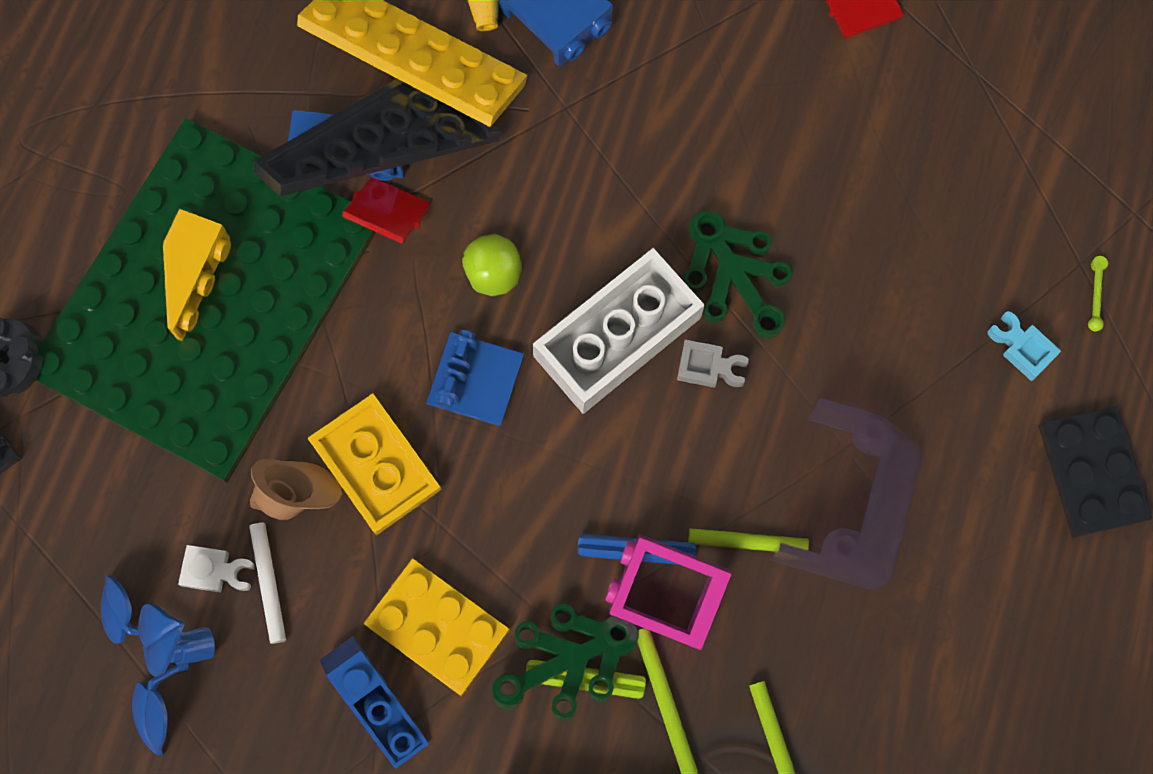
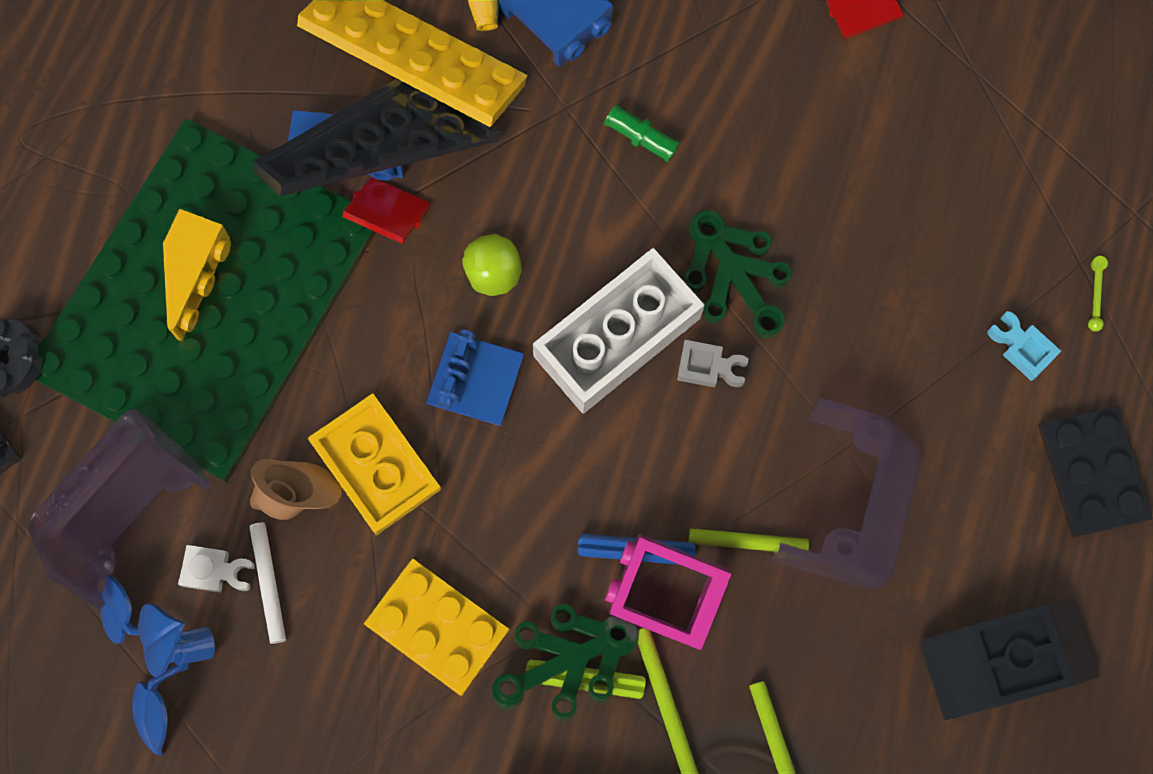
blue slope [319,636,429,769] -> none
none -> clear purple windscreen [28,409,212,610]
none -> green pin [604,104,680,163]
none -> black slope [919,598,1100,721]

